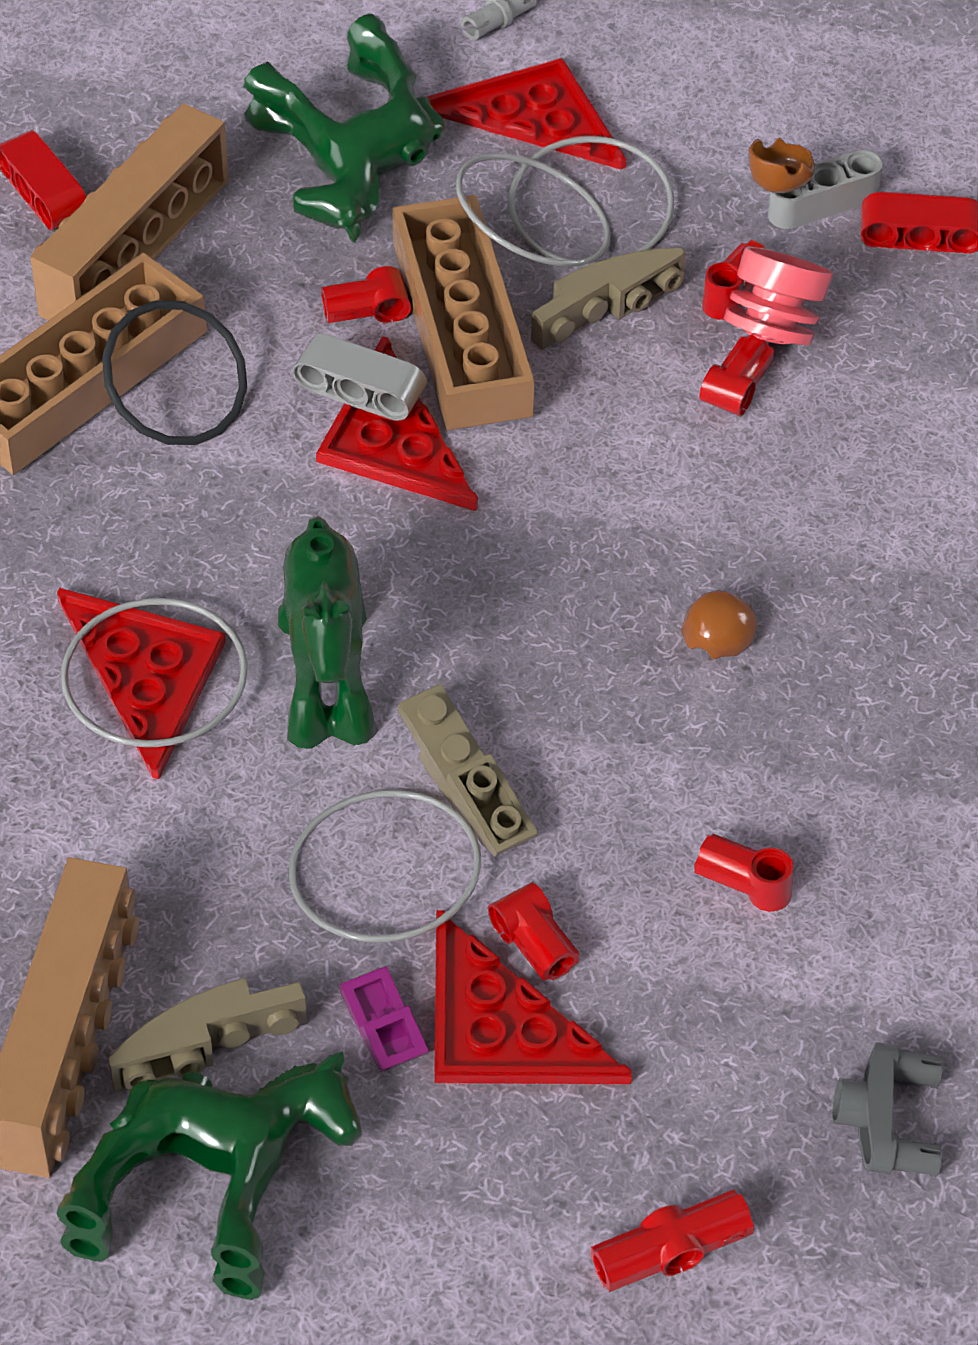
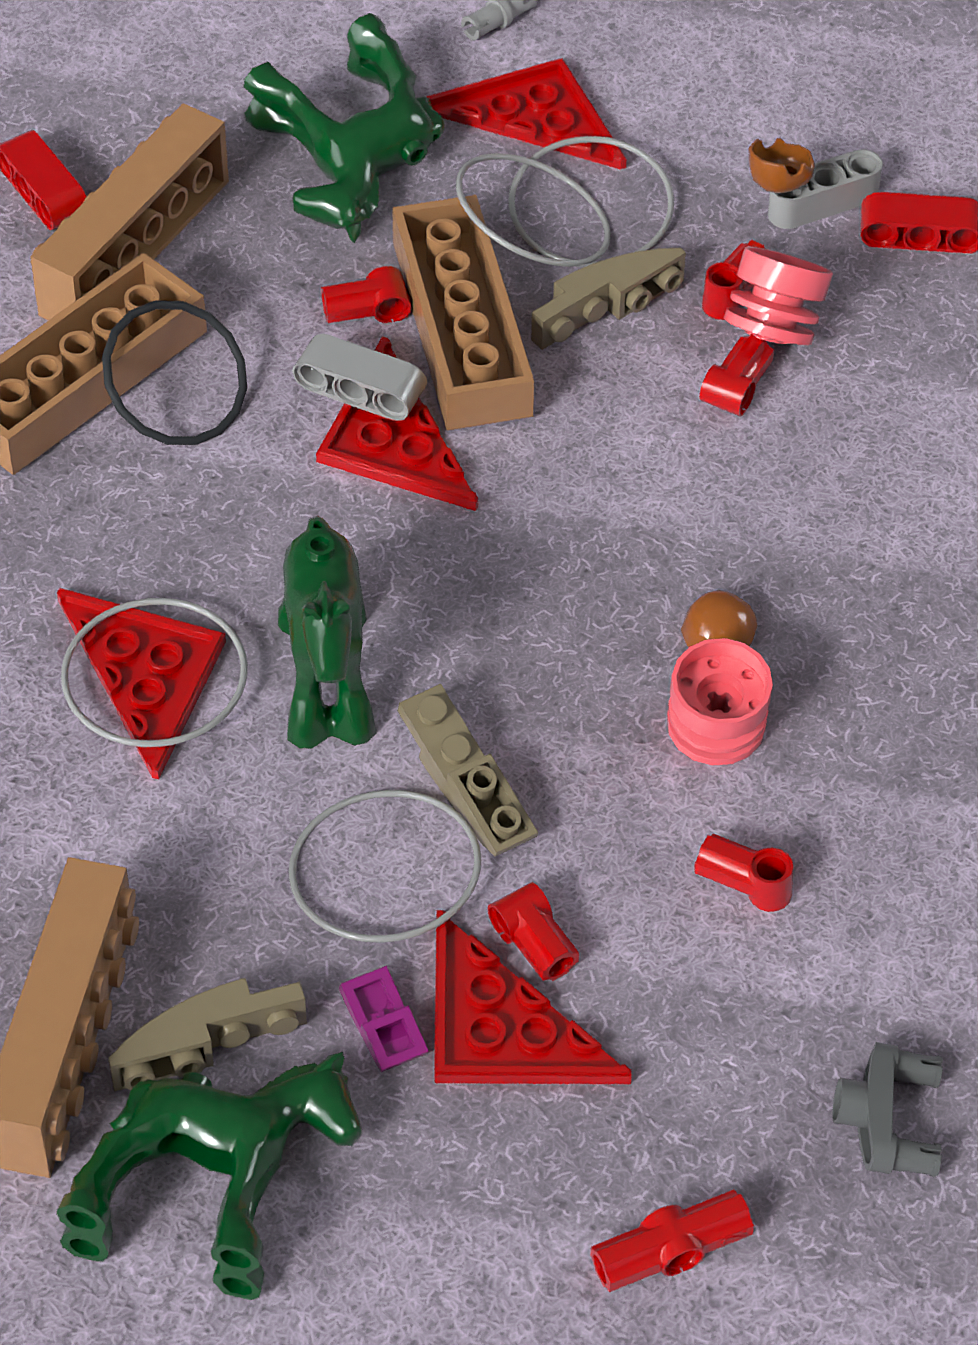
none -> coral wheel [667,638,773,765]

